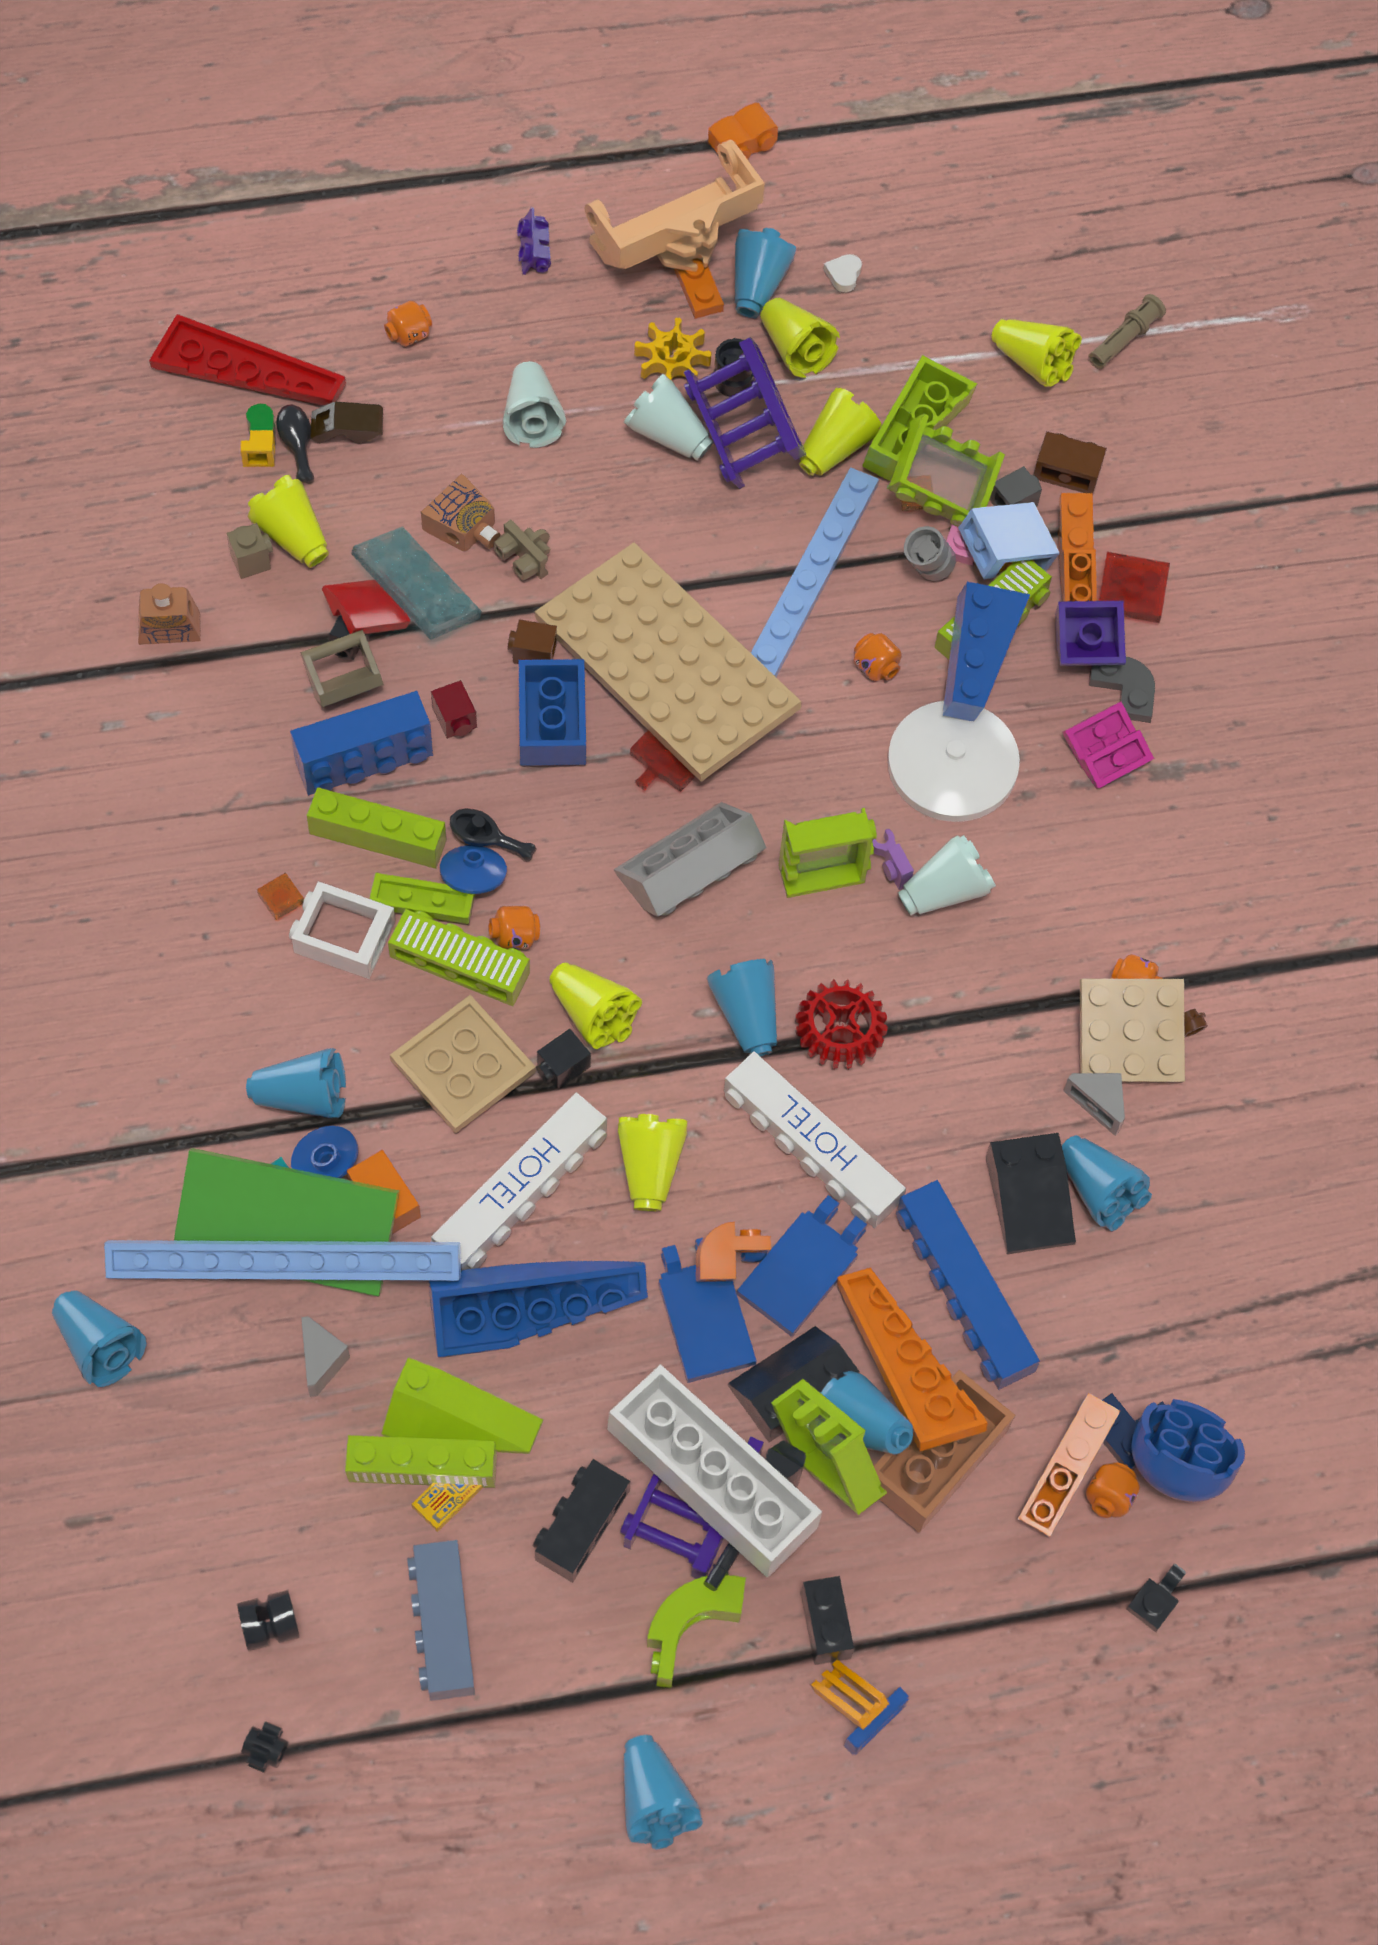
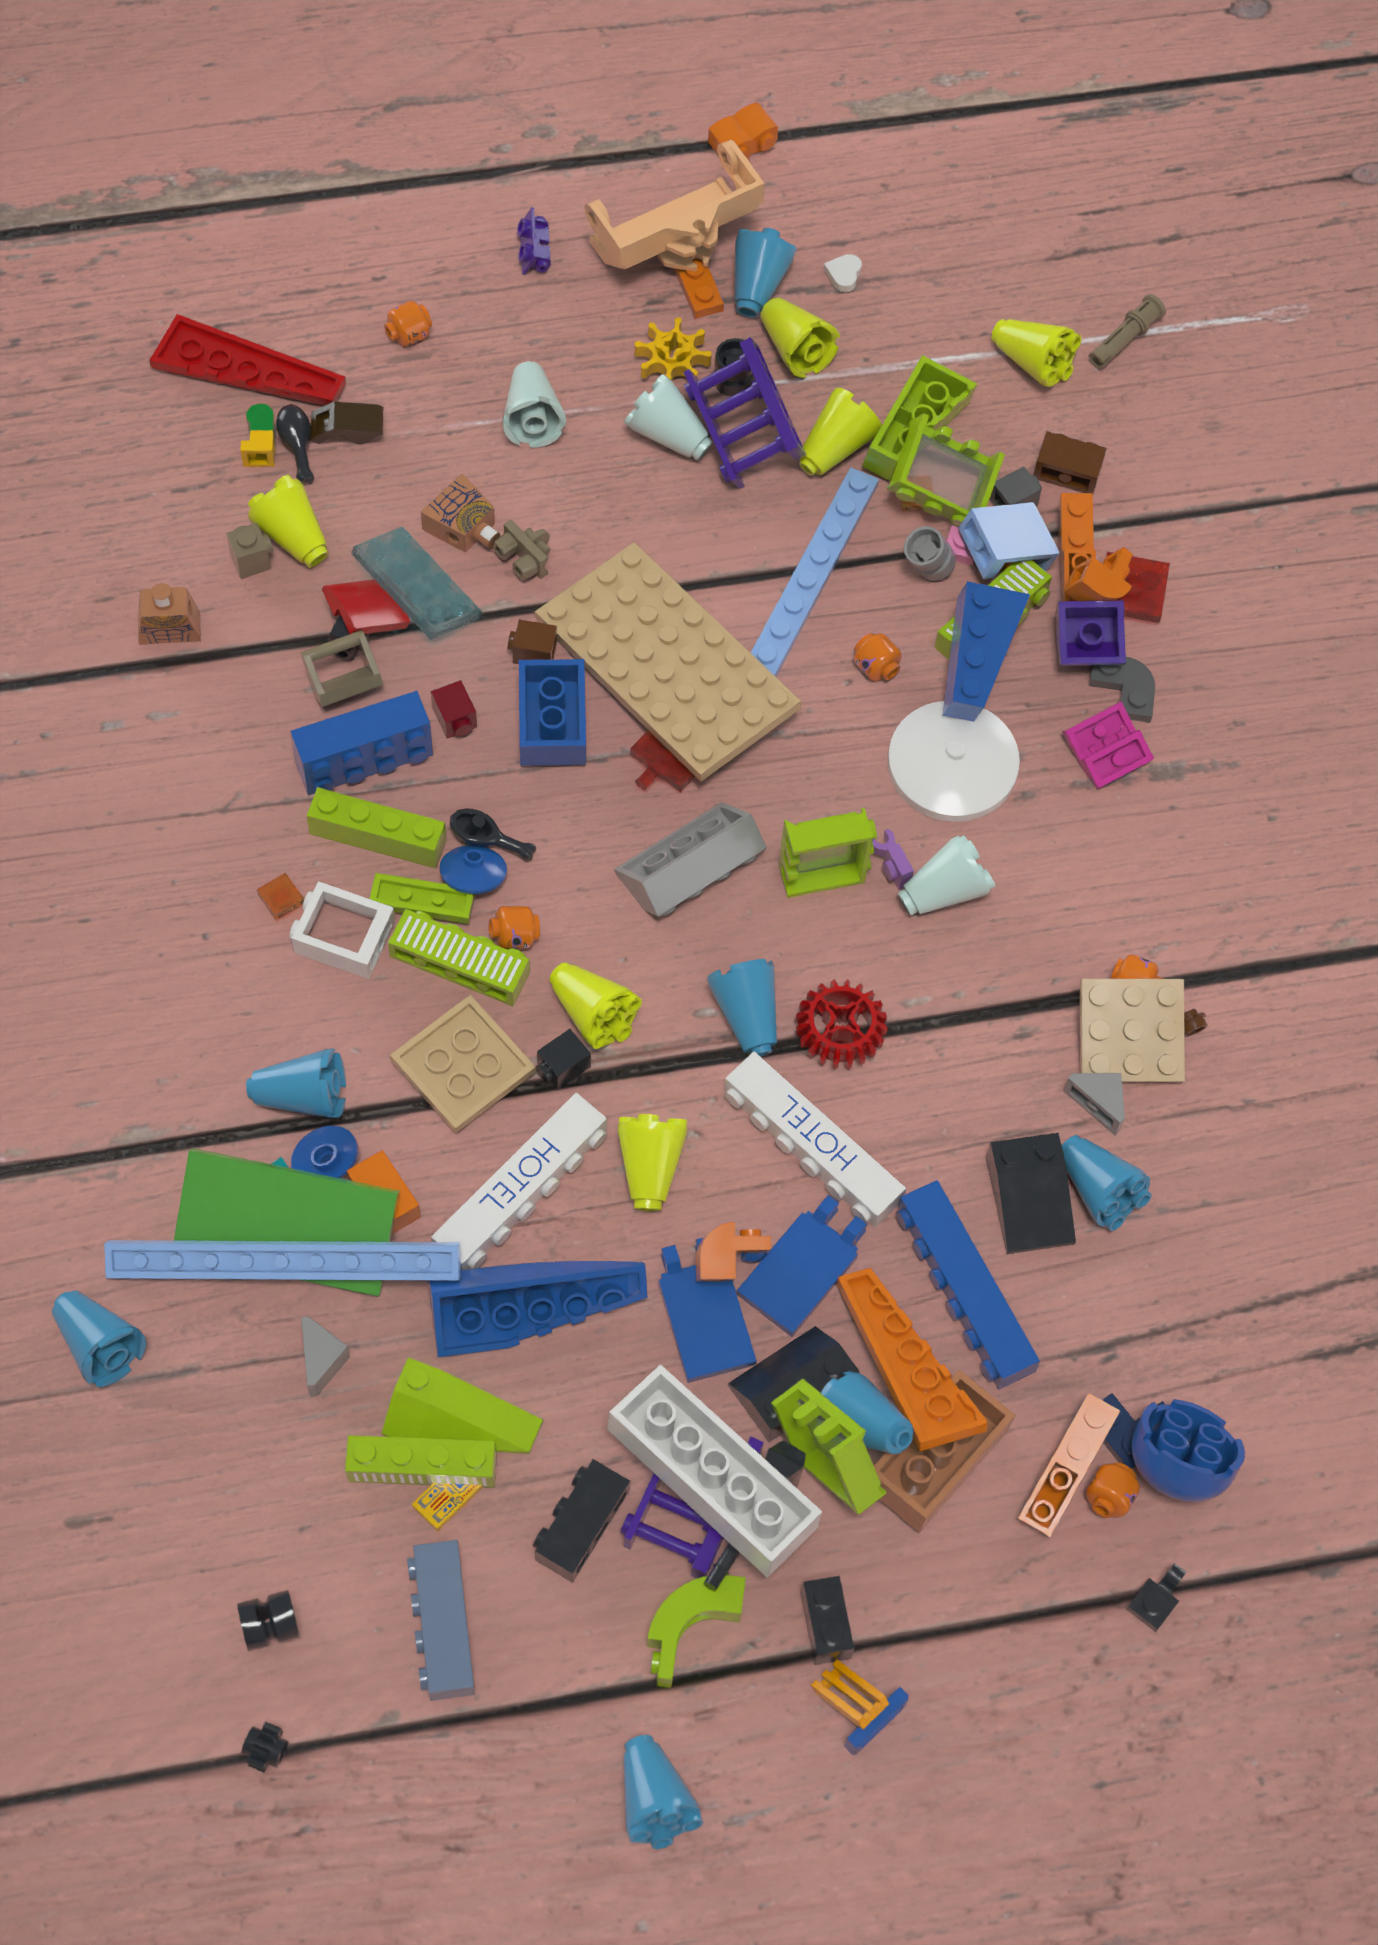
none -> orange brick [1064,547,1133,601]

